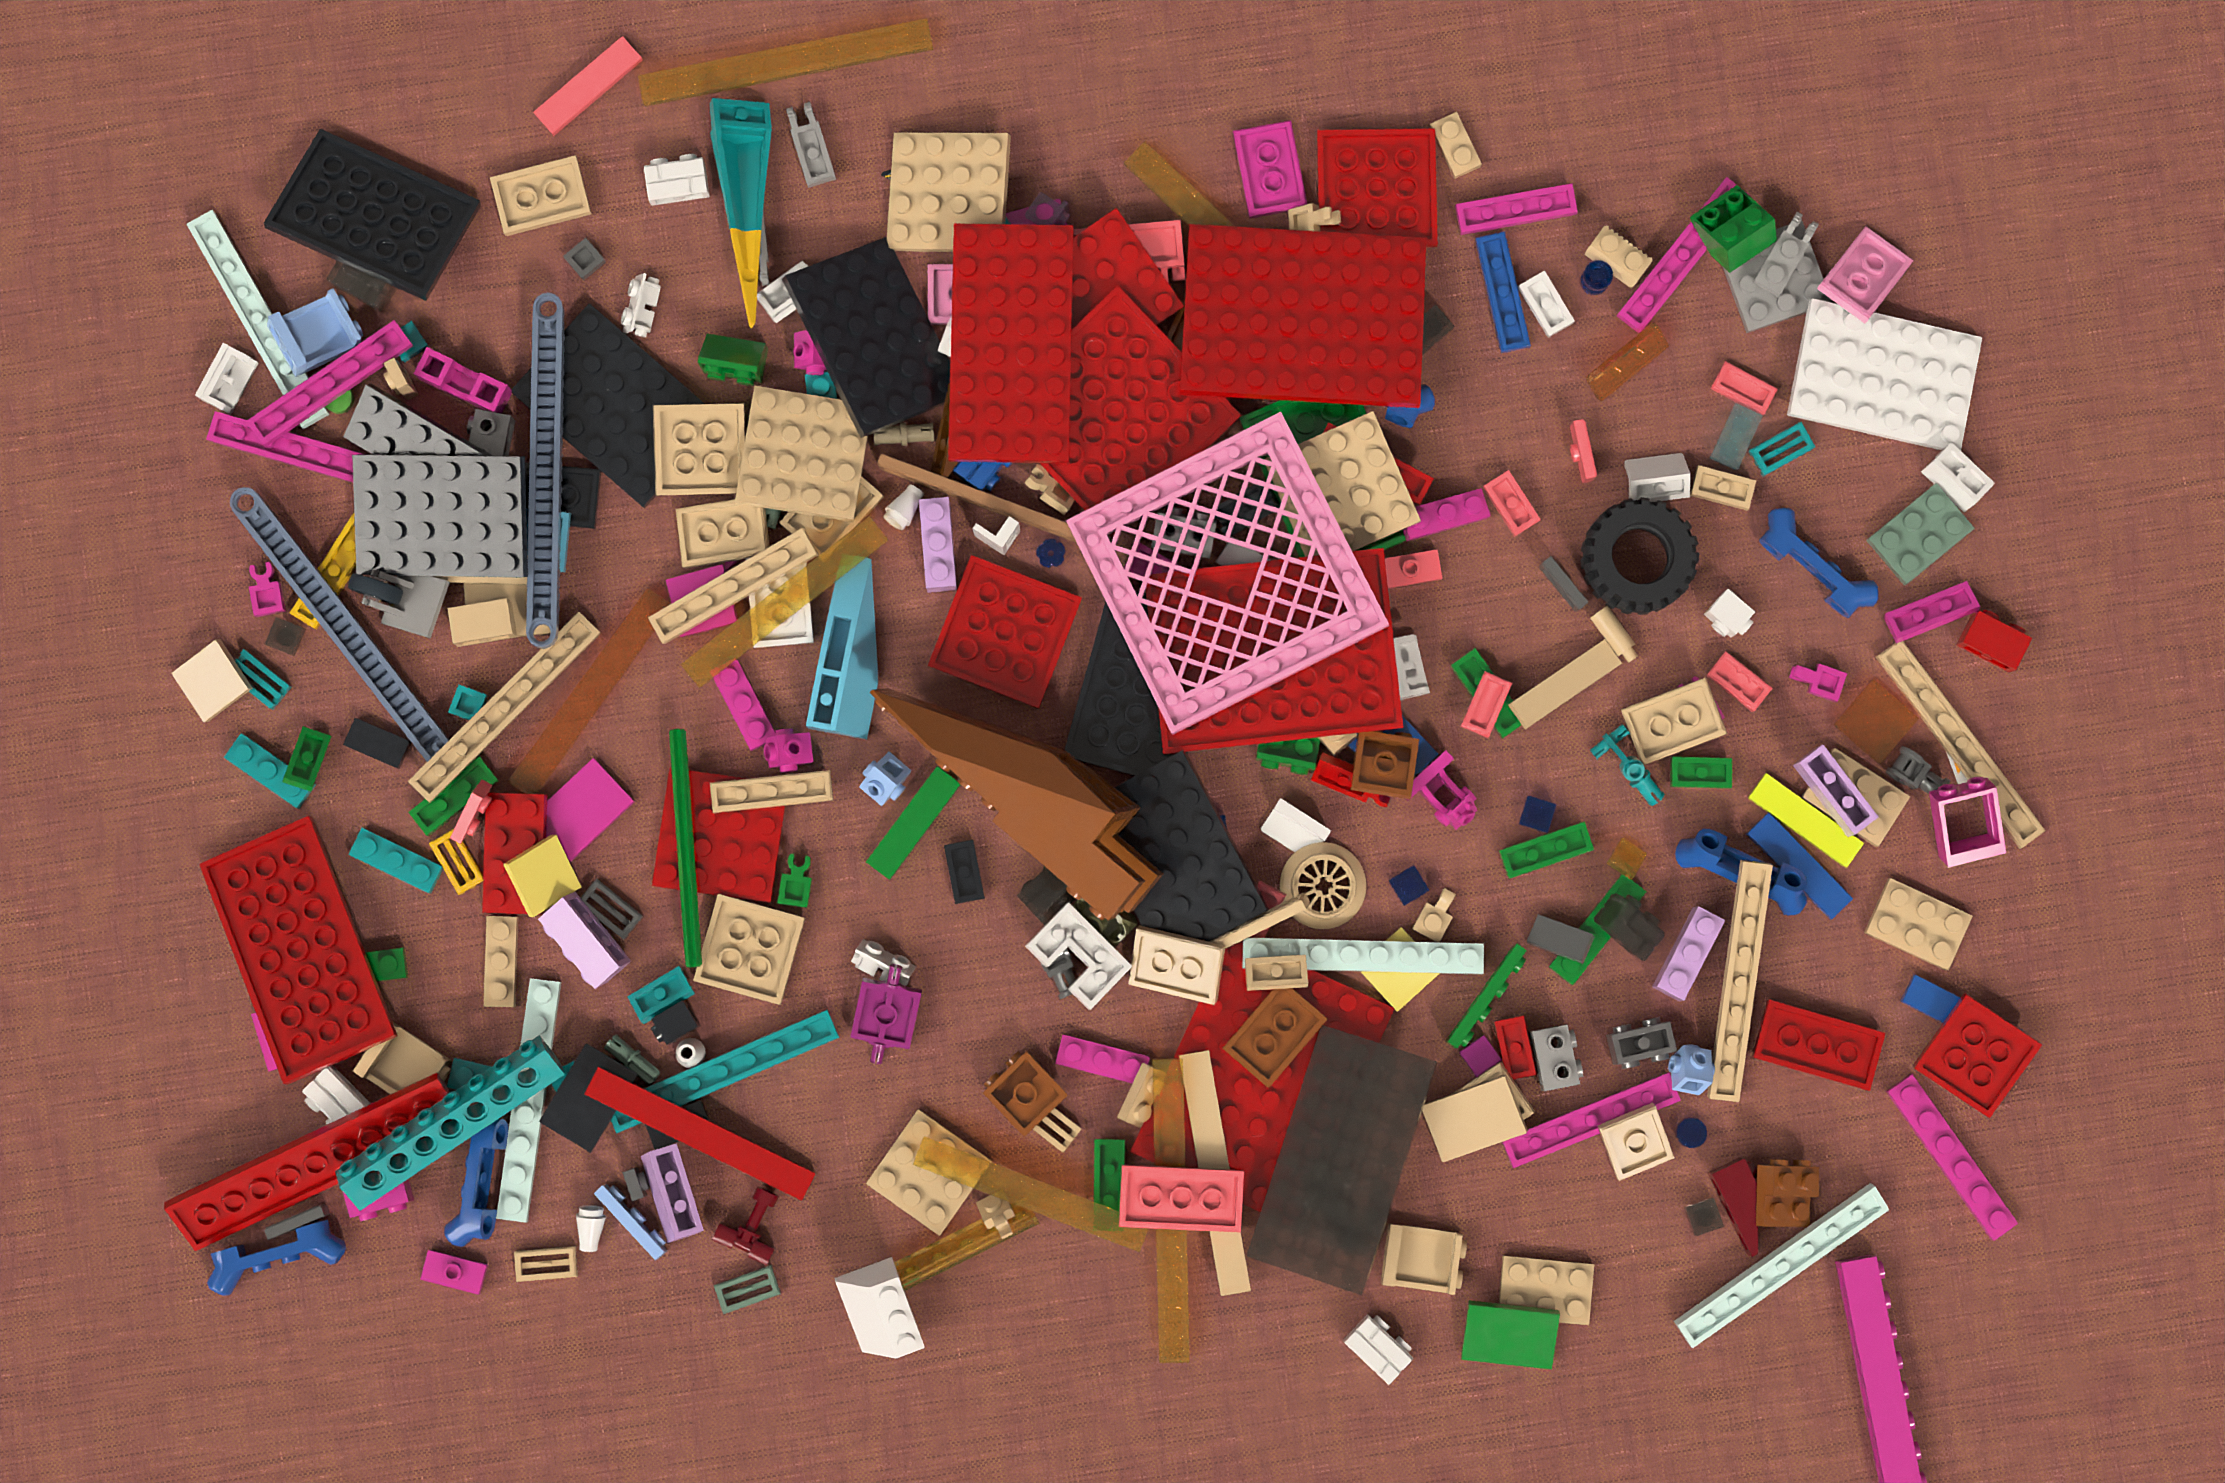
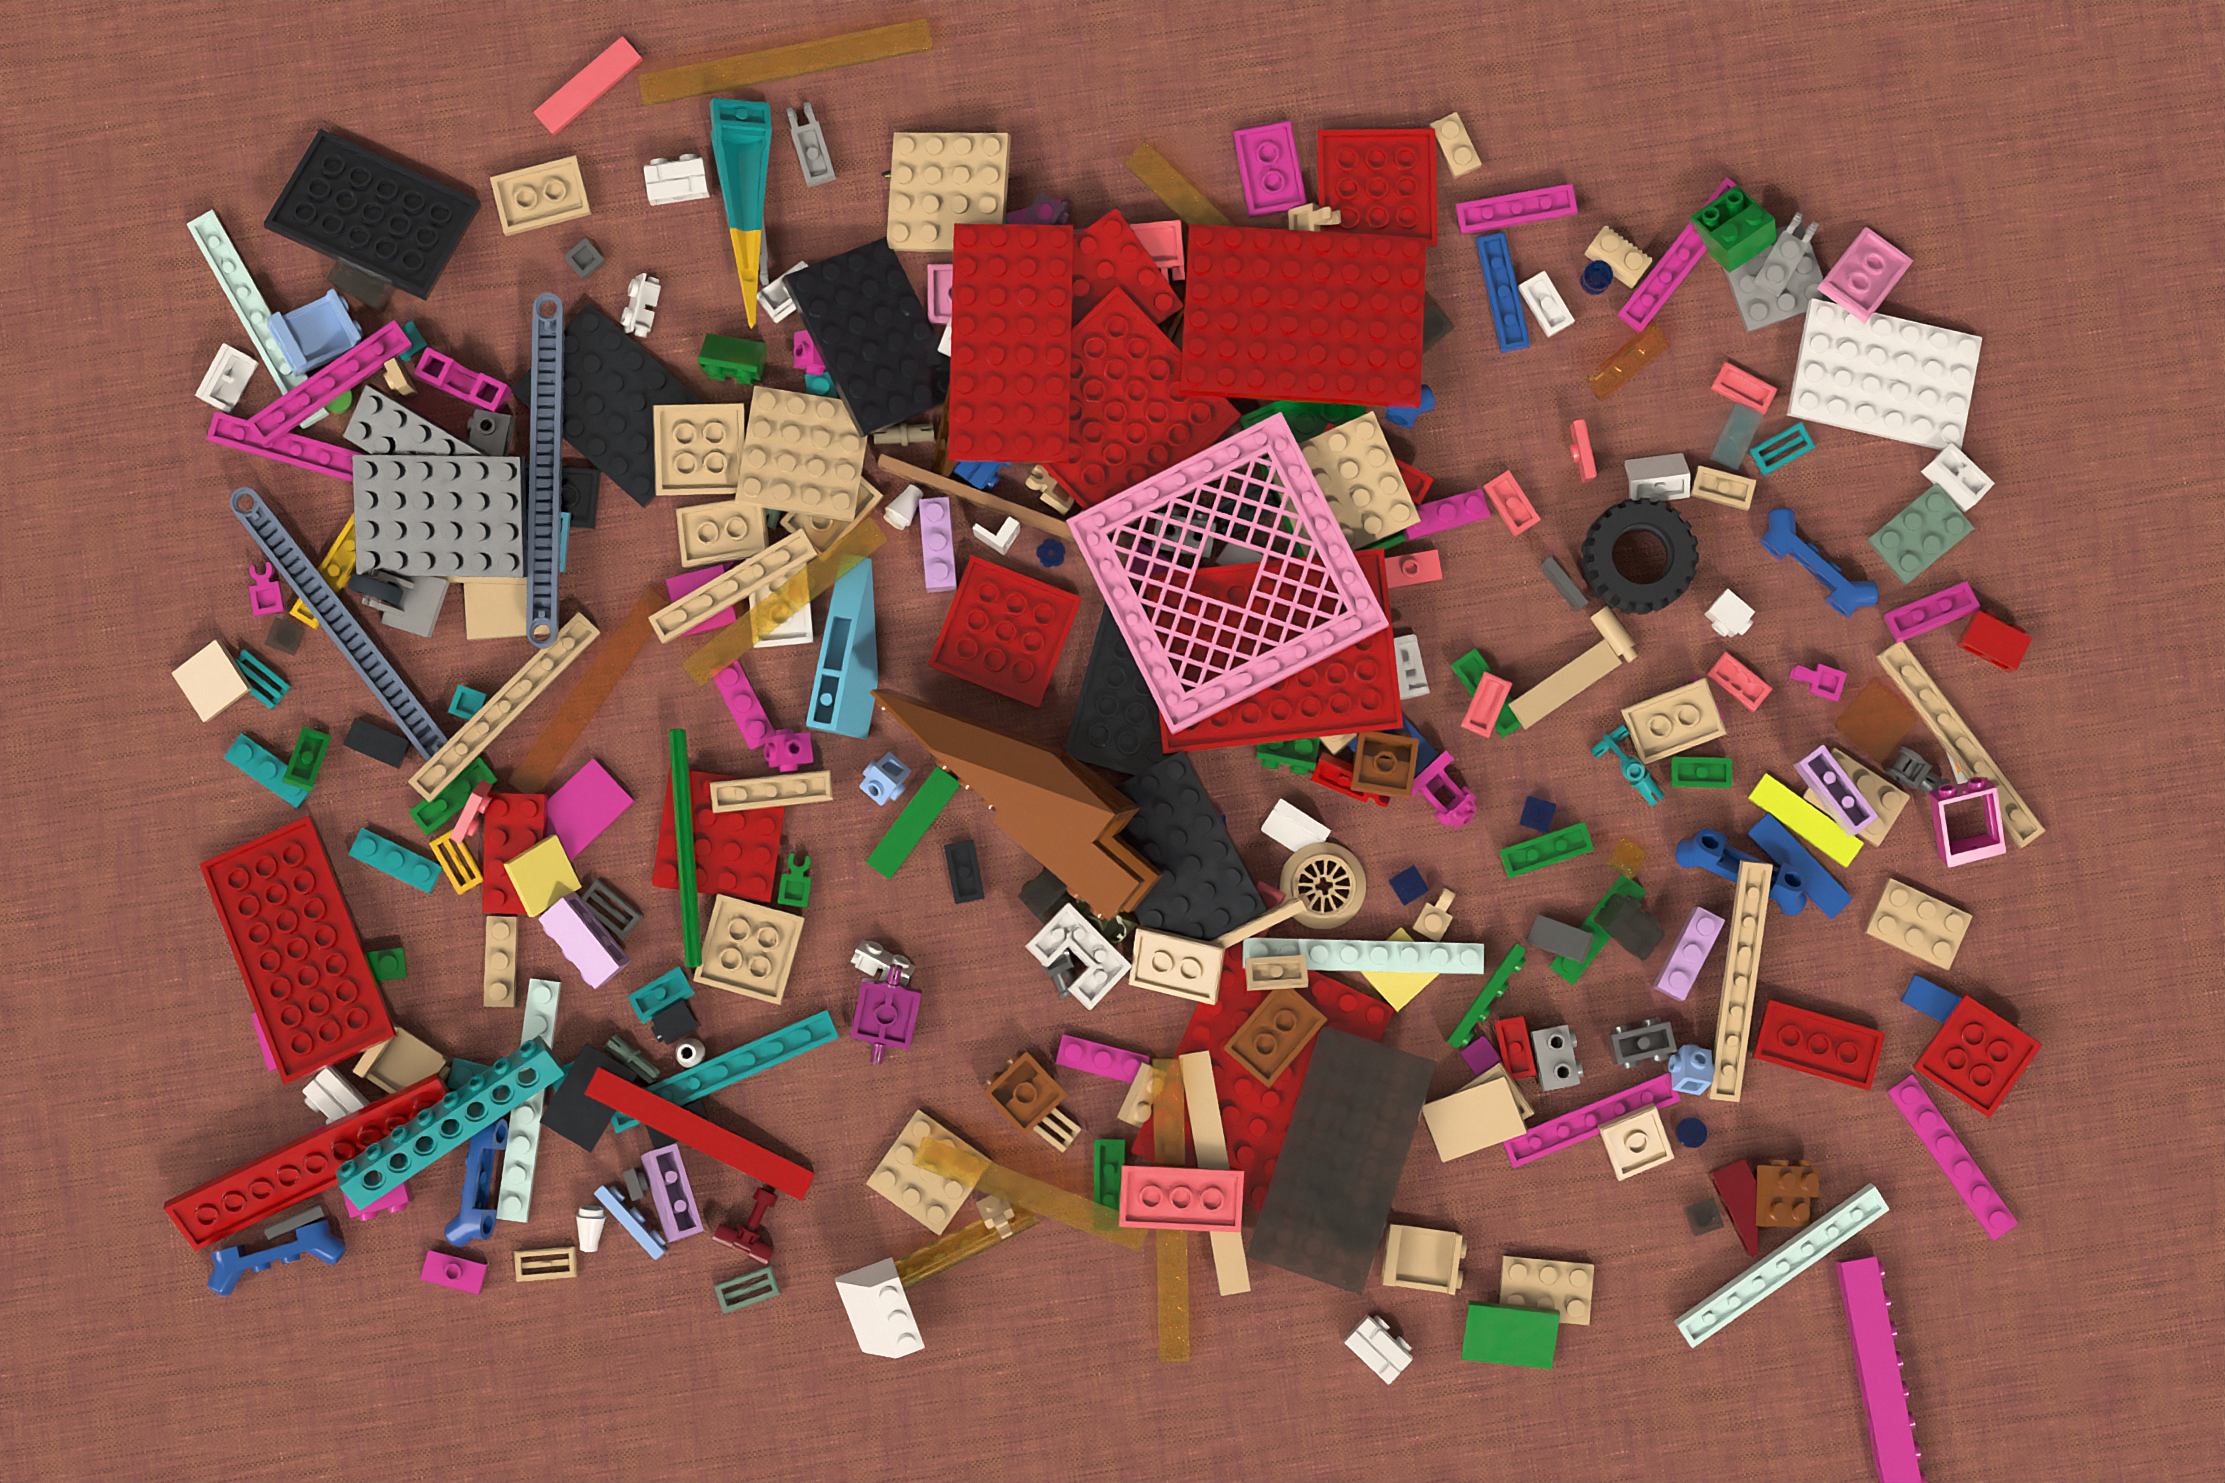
tan panel [447,598,517,647] -> none

